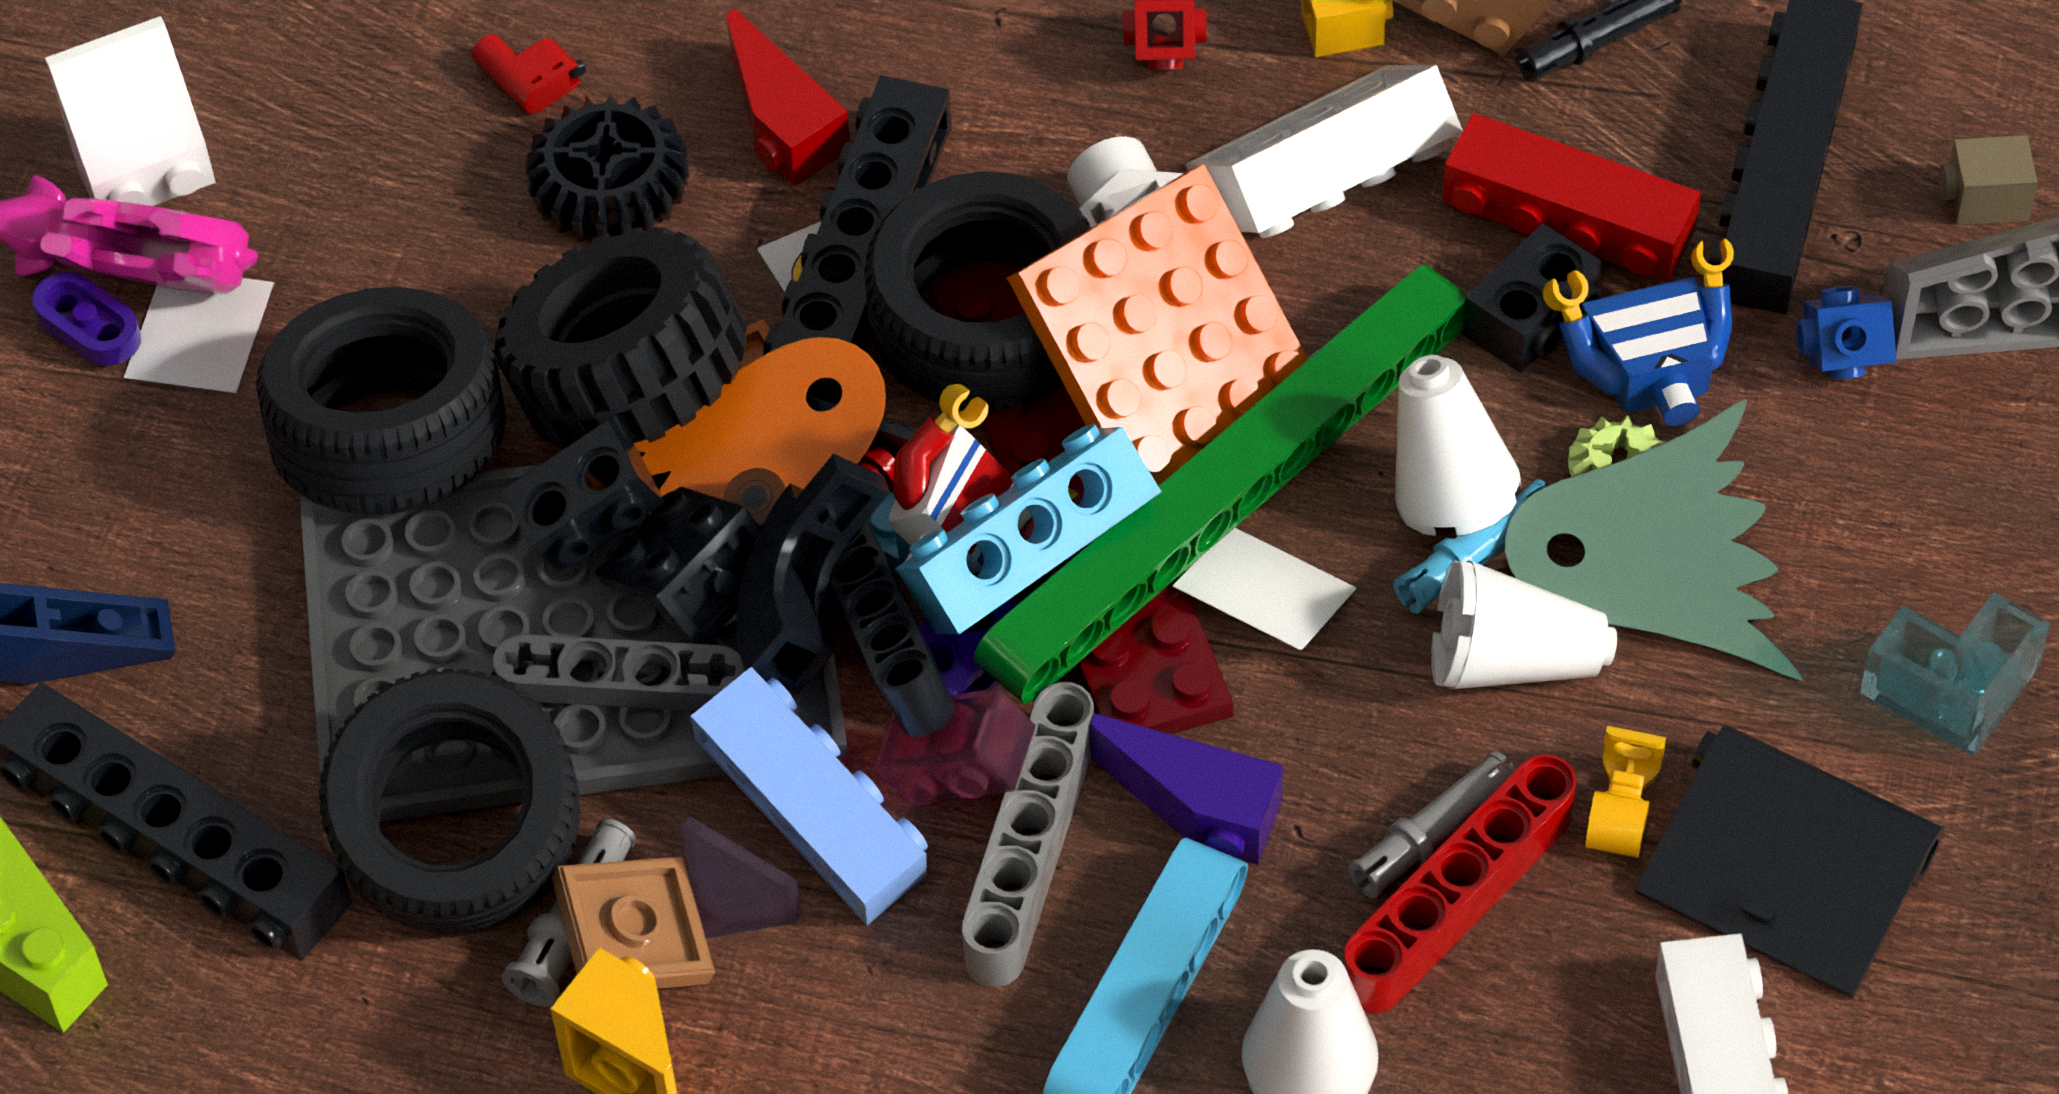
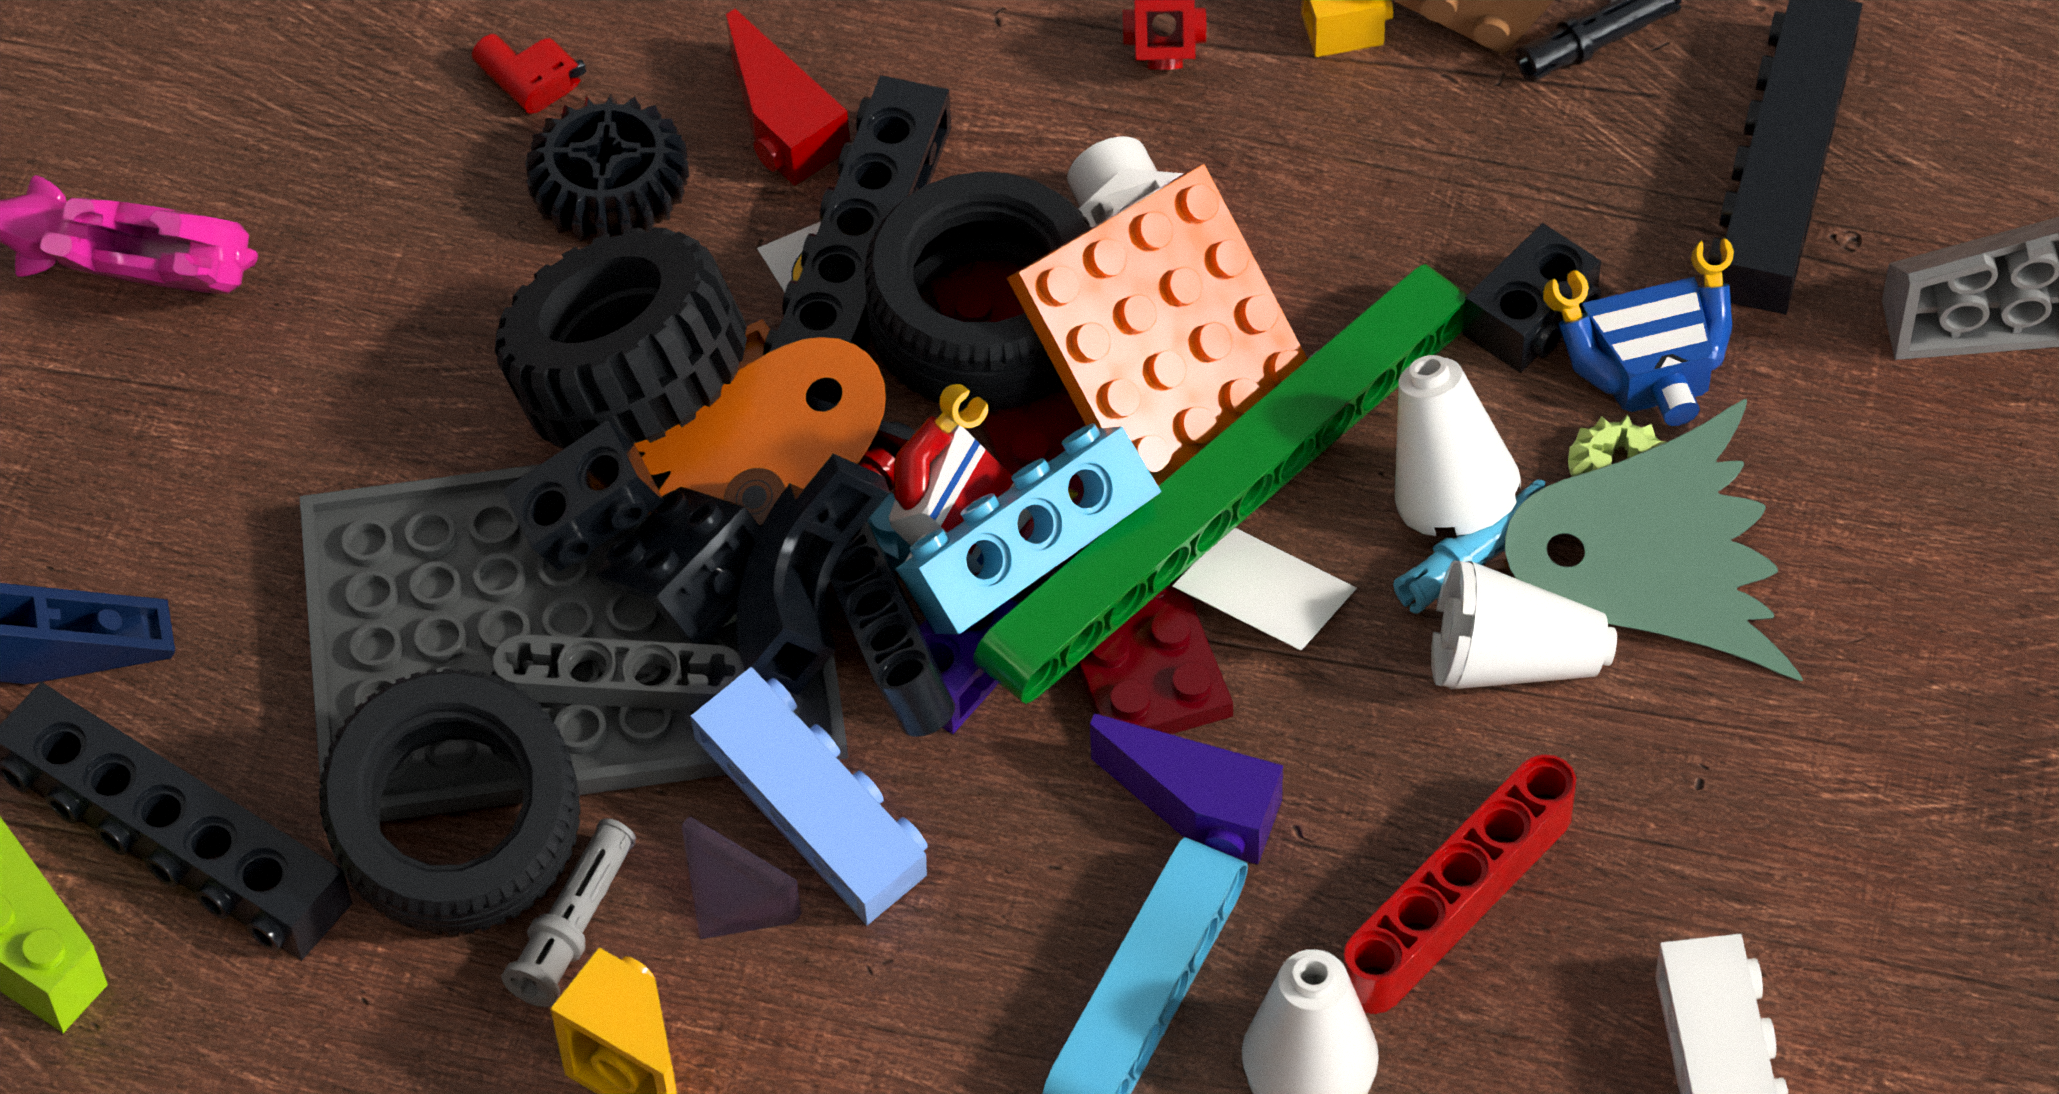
dark purple plate [33,272,141,366] -> none
white slope [45,16,216,206] -> none
white sticker [124,278,274,393] -> none
black tyre [256,287,506,515] -> none
medium nougat tile [551,857,715,989] -> none
clear pink brick [874,688,1036,806] -> none
light grey beam [962,682,1094,988] -> none
white slope [1186,65,1463,238] -> none
light grey pin [1348,751,1516,899] -> none
red brick [1442,113,1701,283] -> none
yellow leg [1585,726,1666,858] -> none
black door [1634,725,1945,999] -> none
blue brick [1796,286,1897,379] -> none
clear light blue brick [1860,592,2051,757] -> none
dark tan brick [1939,135,2038,225] -> none

